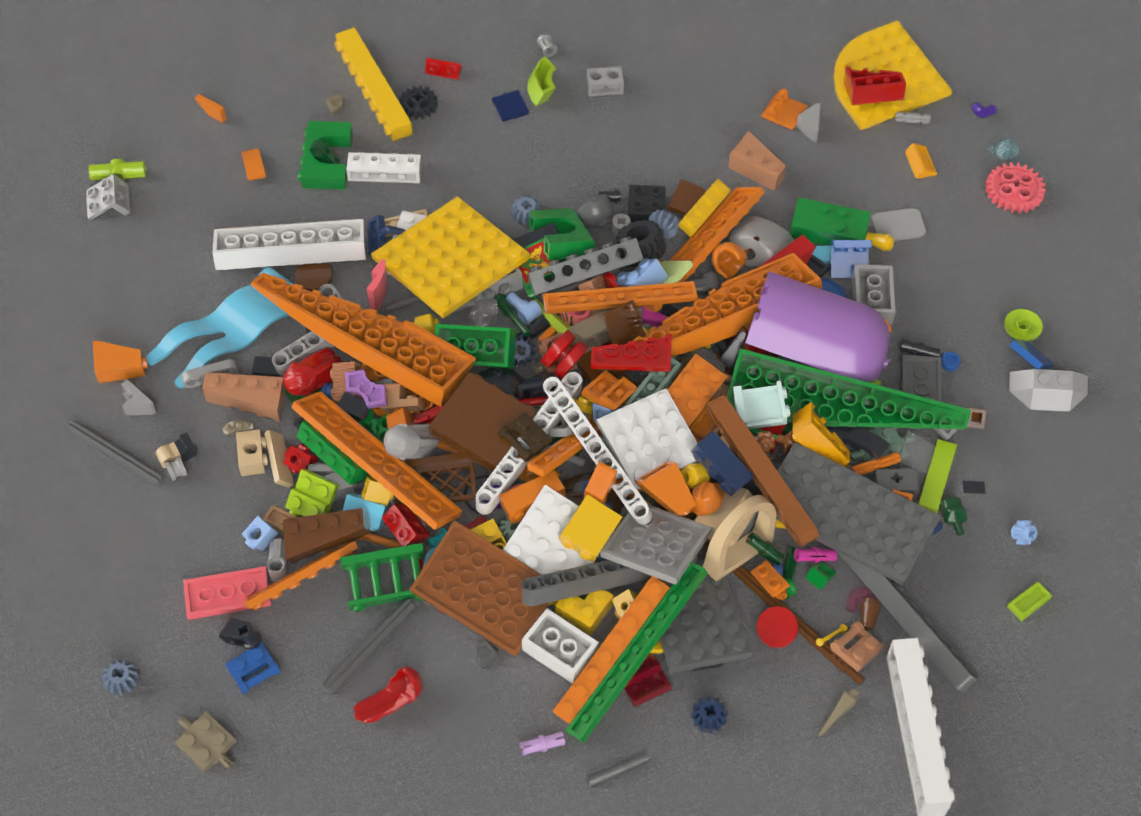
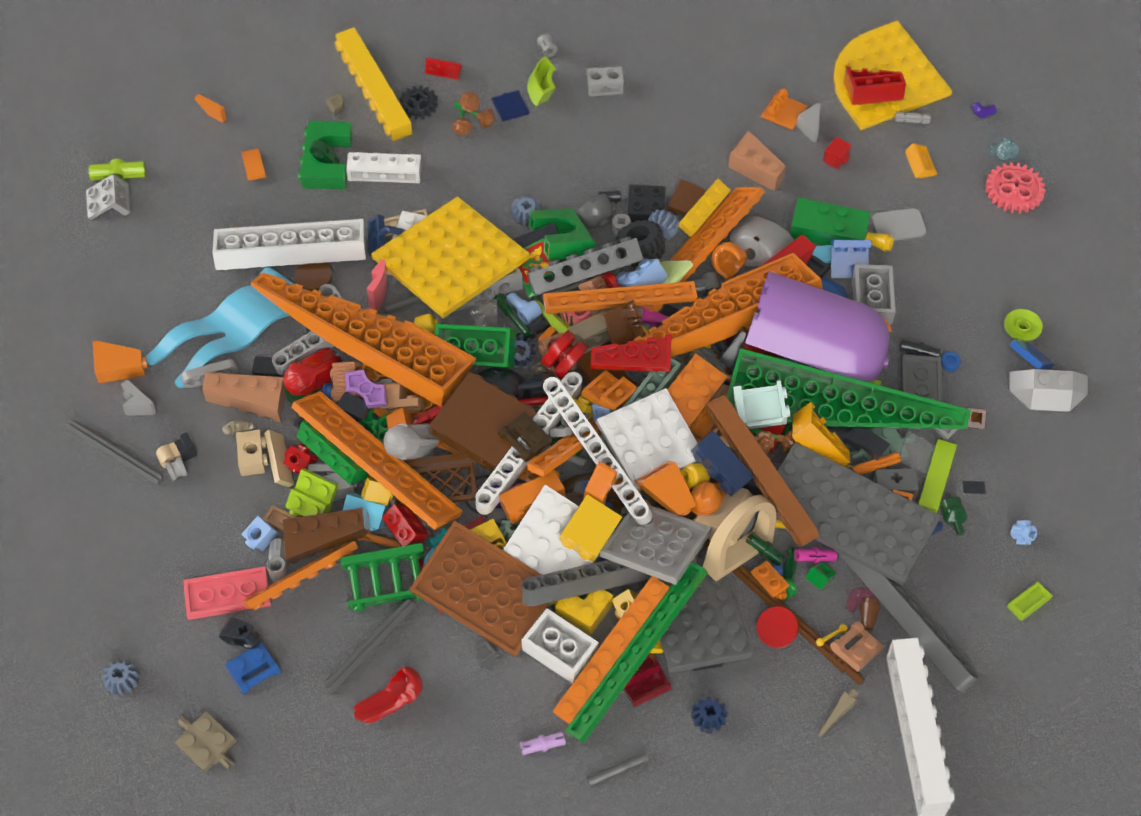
none -> dark orange plant [452,91,495,136]
none -> red brick [823,137,852,169]

